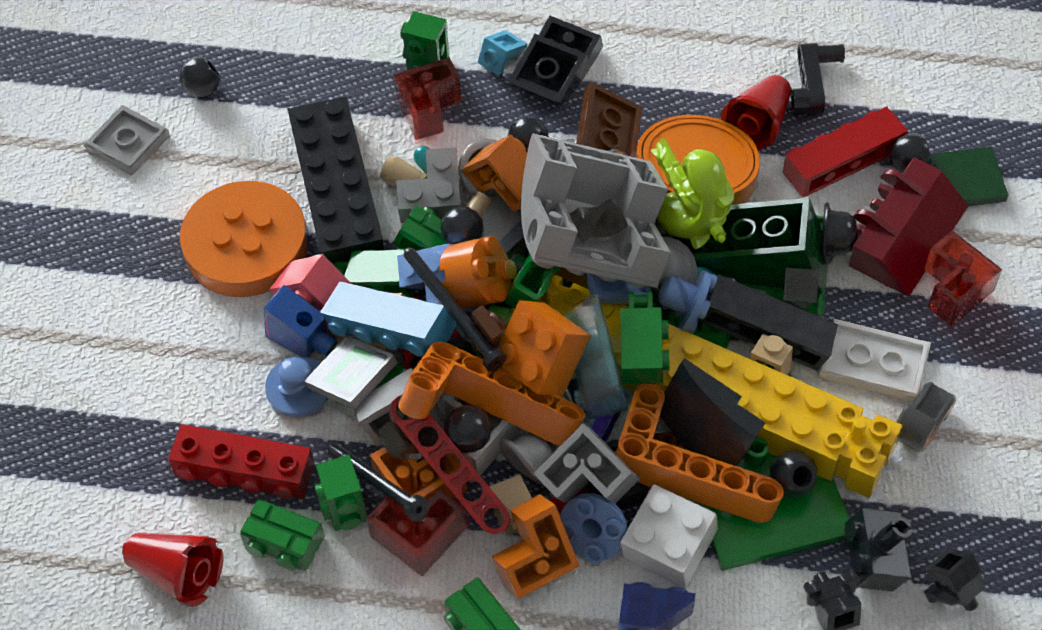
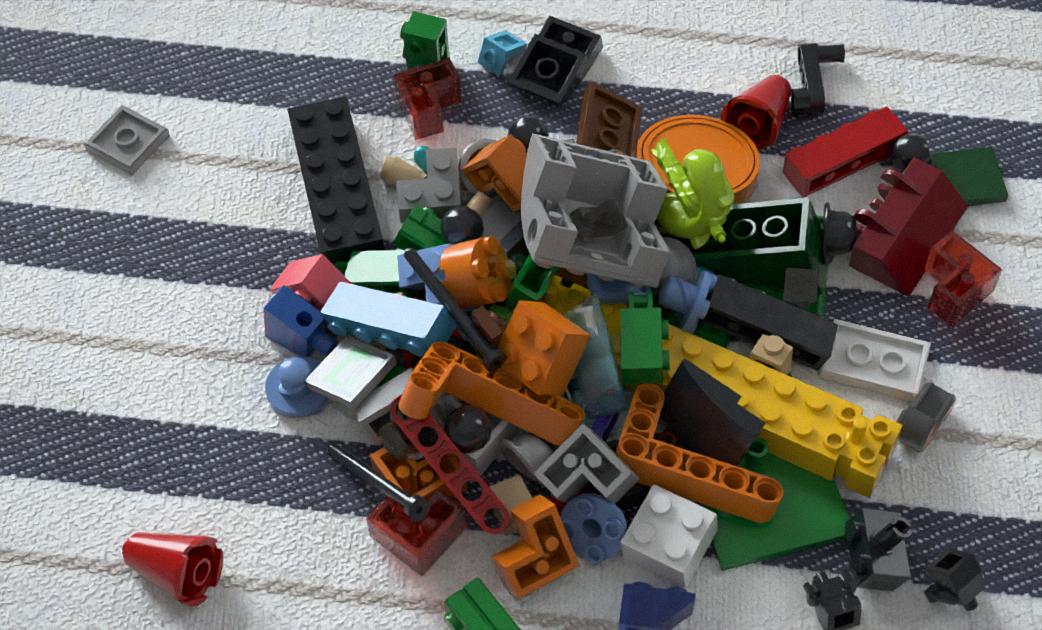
red brick [168,424,315,499] -> none
black piece [179,57,221,98] -> none
orange brick [180,181,308,297] -> none
green brick [240,499,324,570] -> none
green brick [315,454,368,531] -> none
black piece [770,450,818,499] -> none

